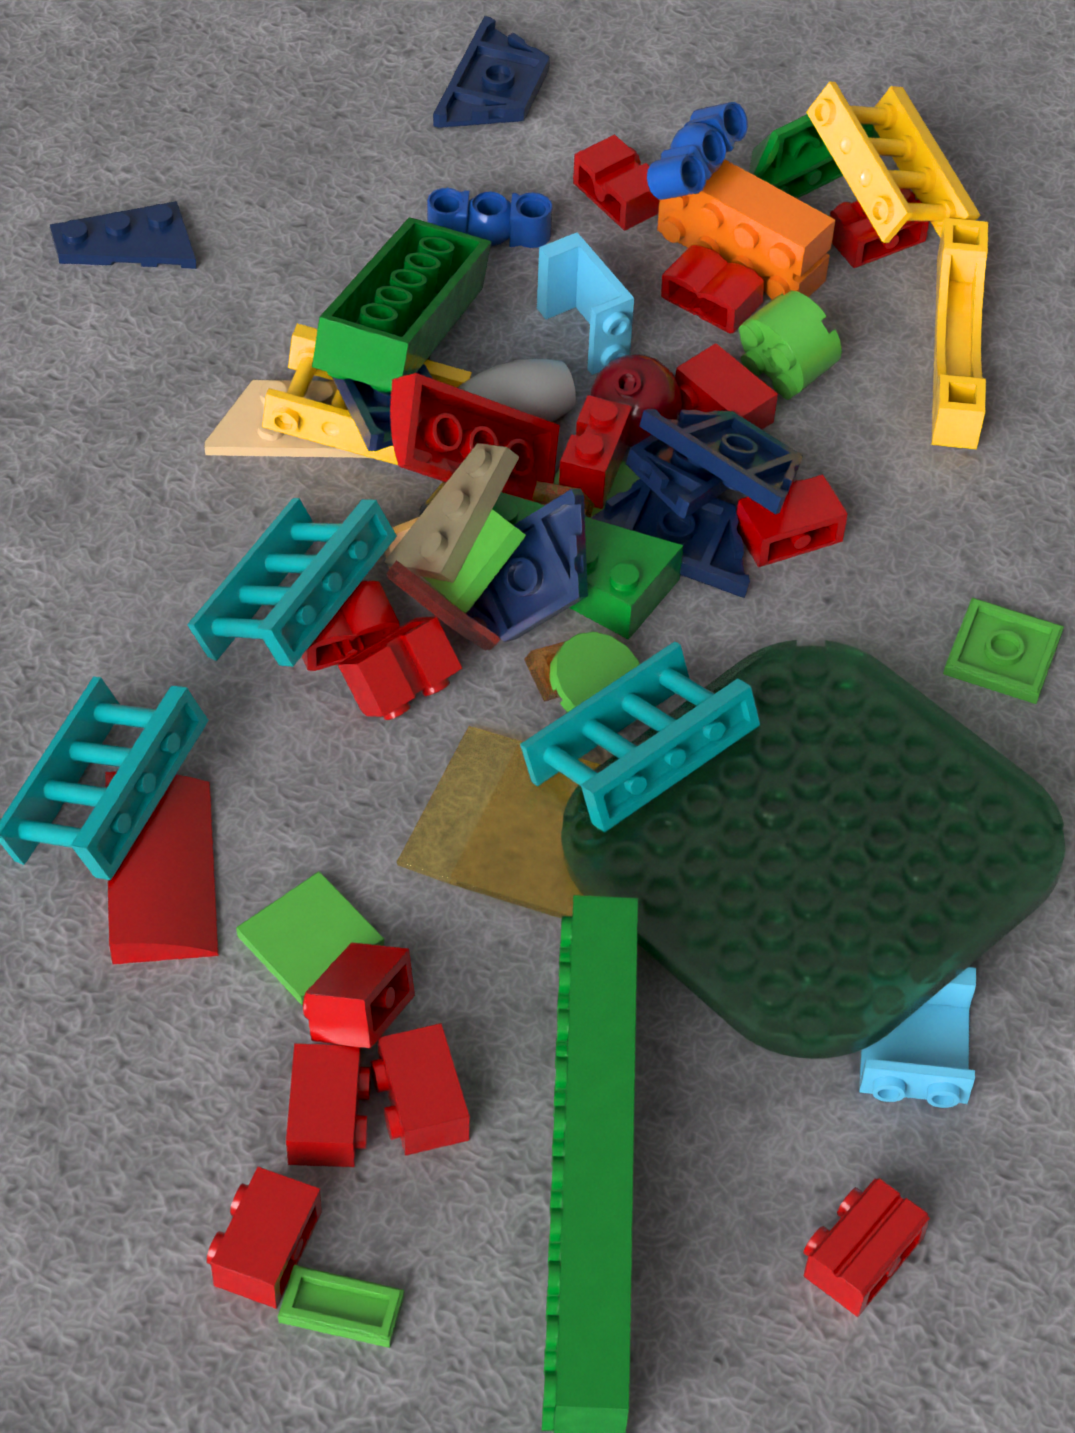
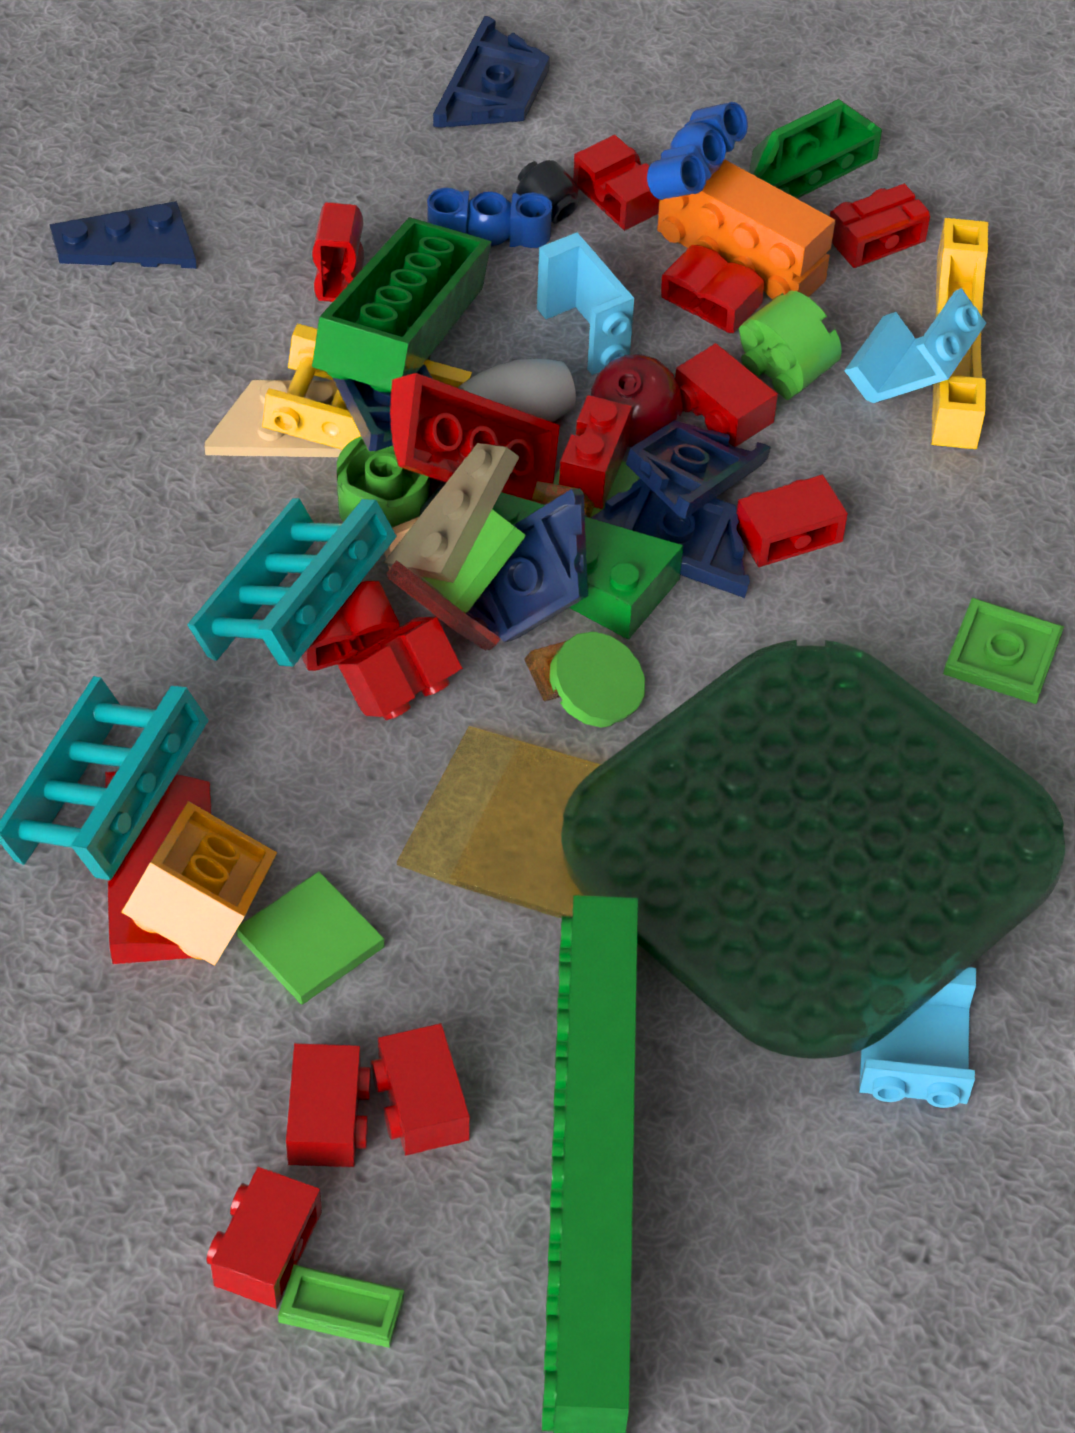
red brick [303,942,415,1048] -> none
teal fence [520,641,760,832] -> none
dark blue wing [639,409,803,514] -> none
red brick [803,1178,930,1317] -> none
yellow fence [806,82,981,243] -> none
none -> light orange slope [122,801,277,966]
none -> red brick [312,202,364,302]
none -> bright green brick [337,437,431,527]
none -> black head [516,160,579,224]
none -> medium azure panel [844,288,986,403]

